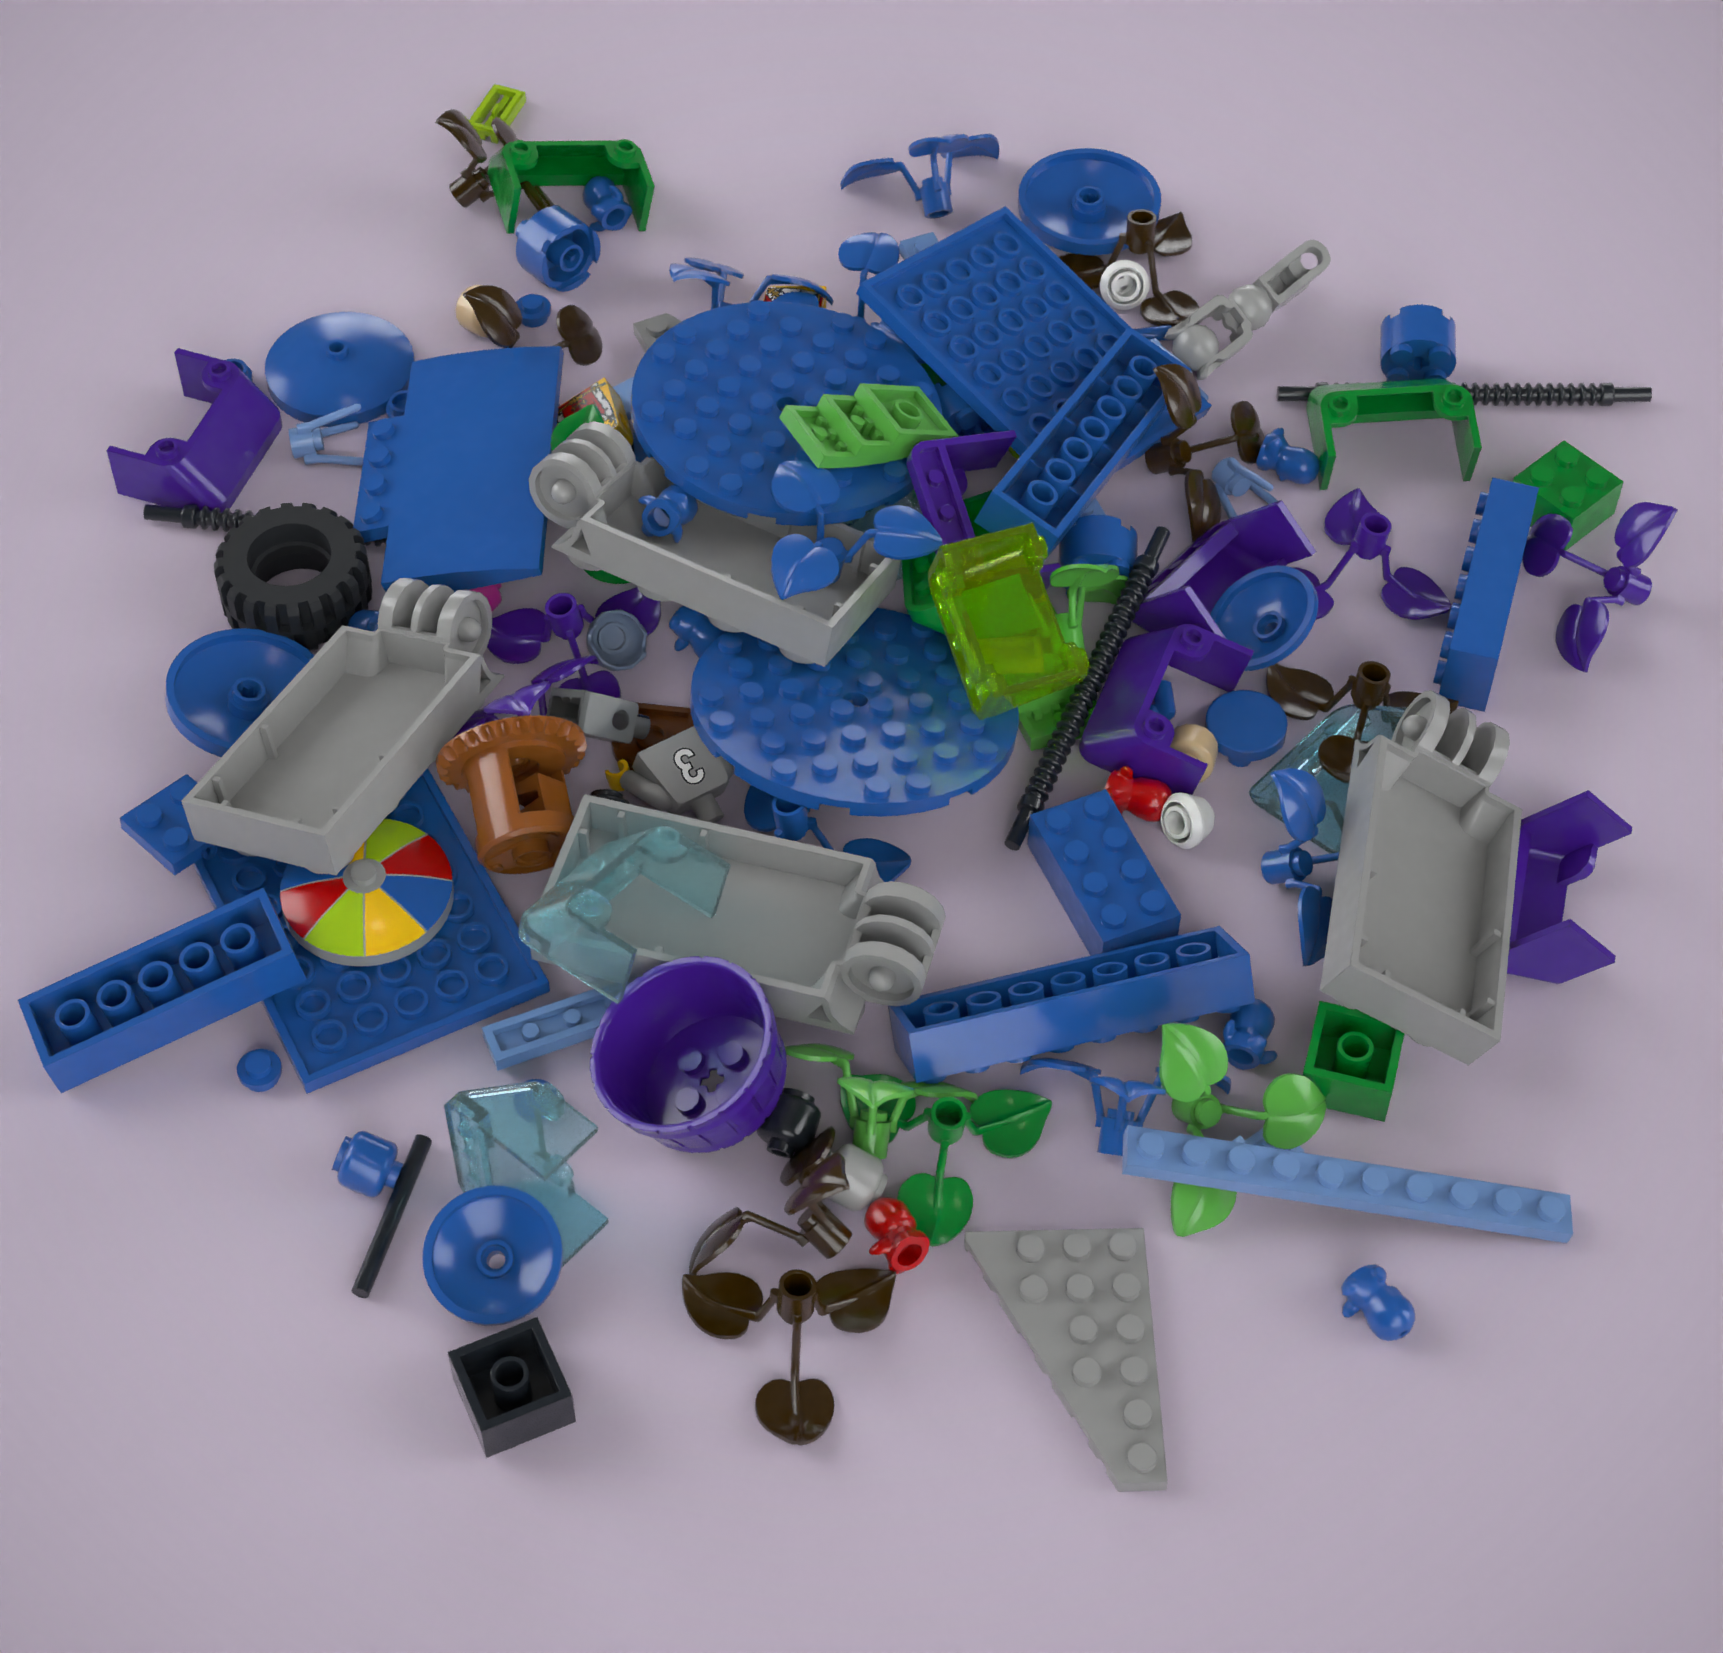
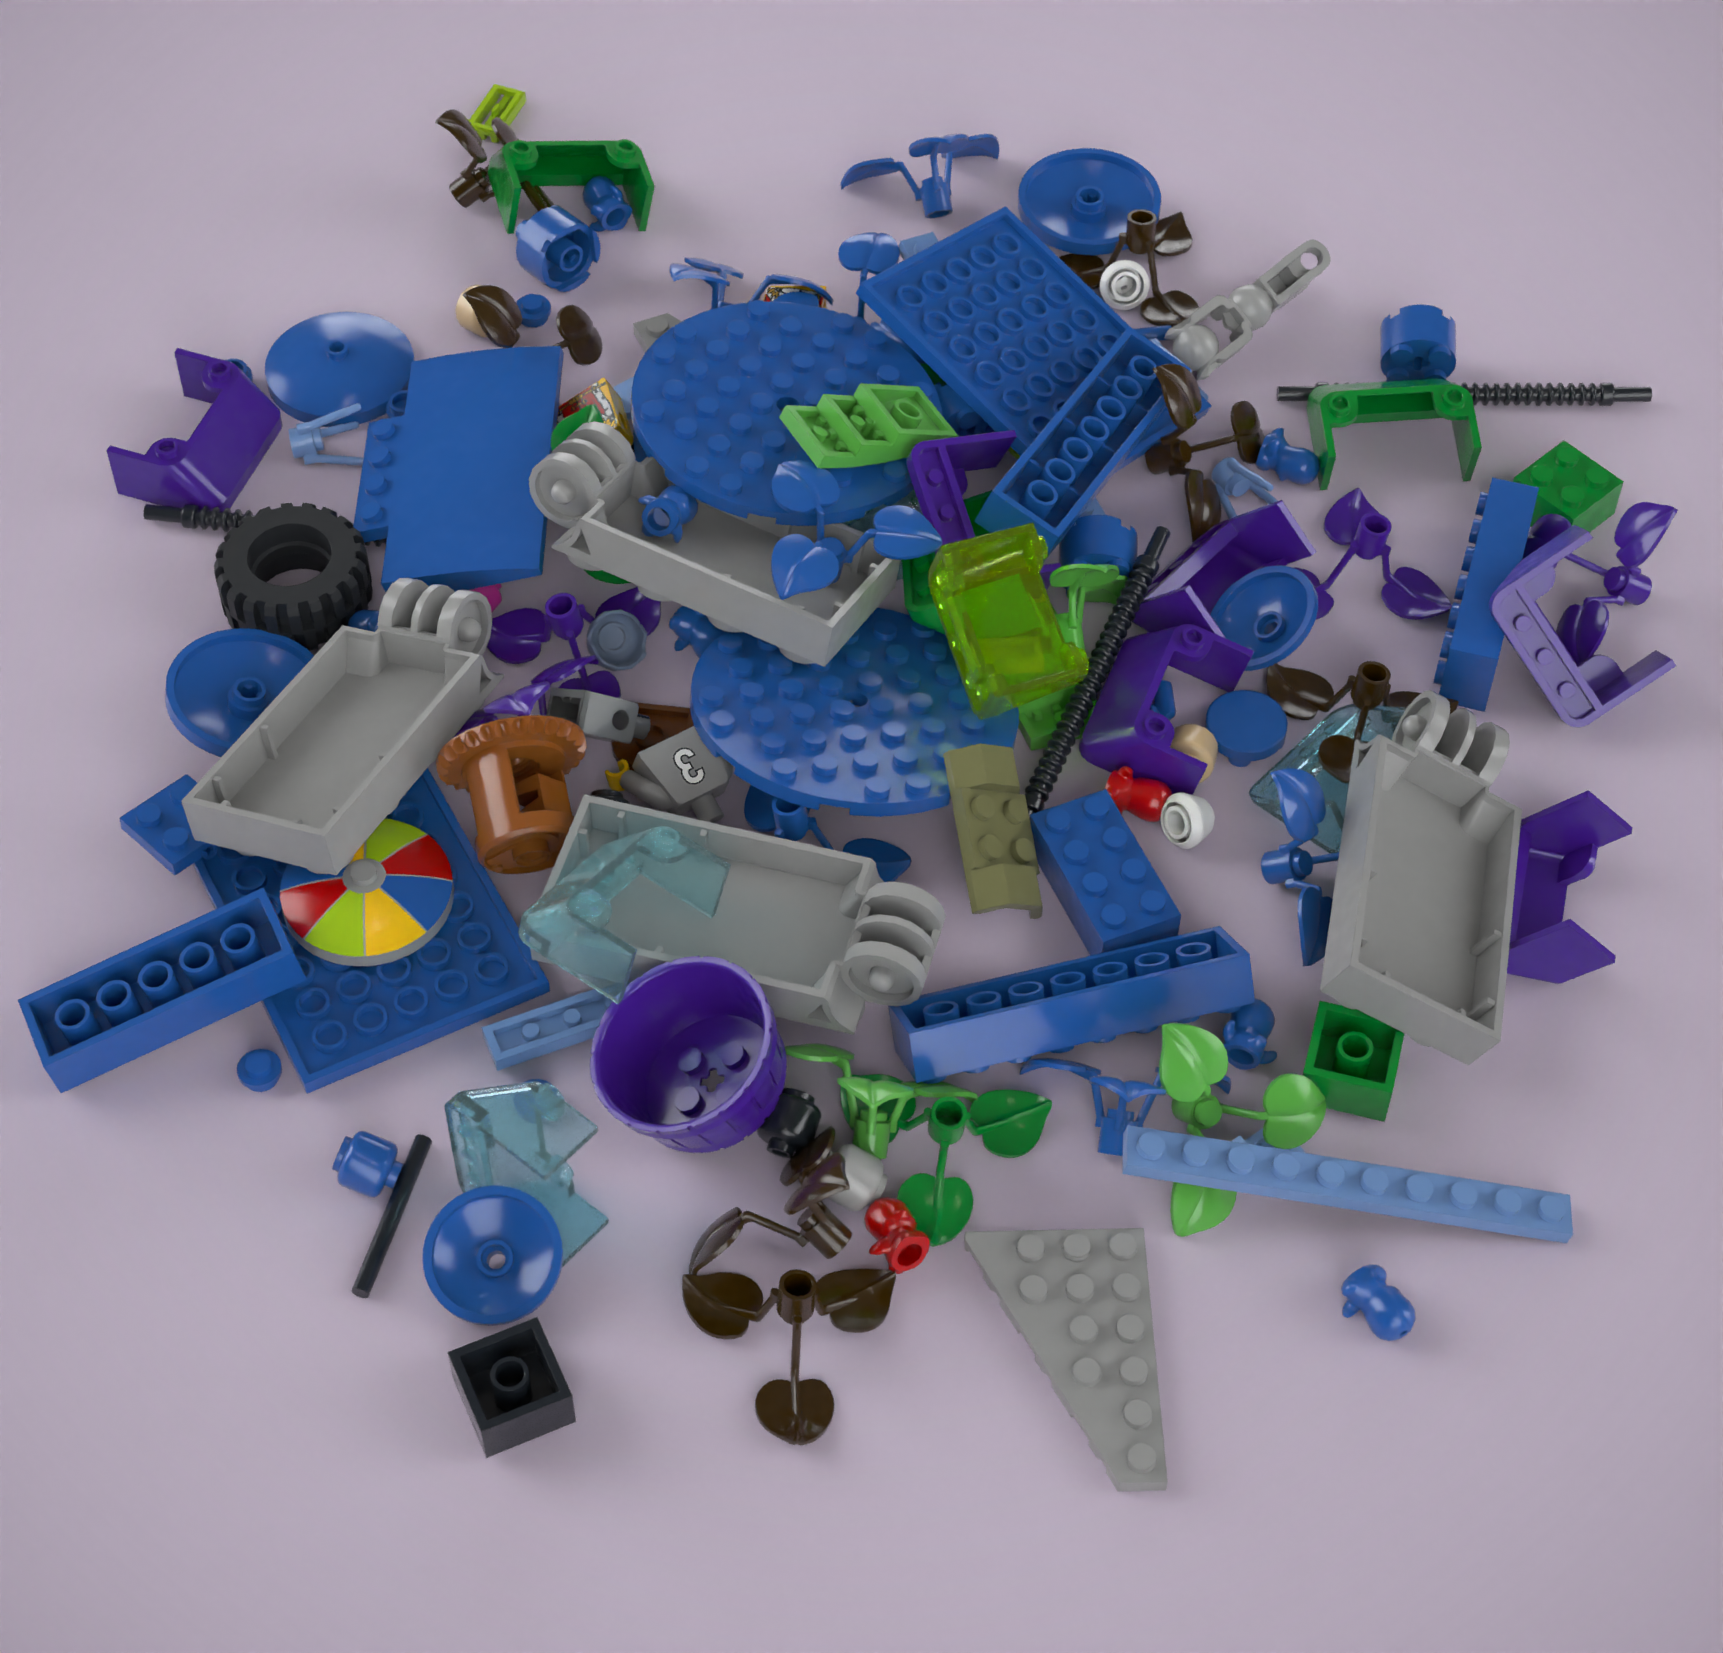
none -> olive piece [943,743,1043,919]
none -> windscreen [1489,525,1676,727]

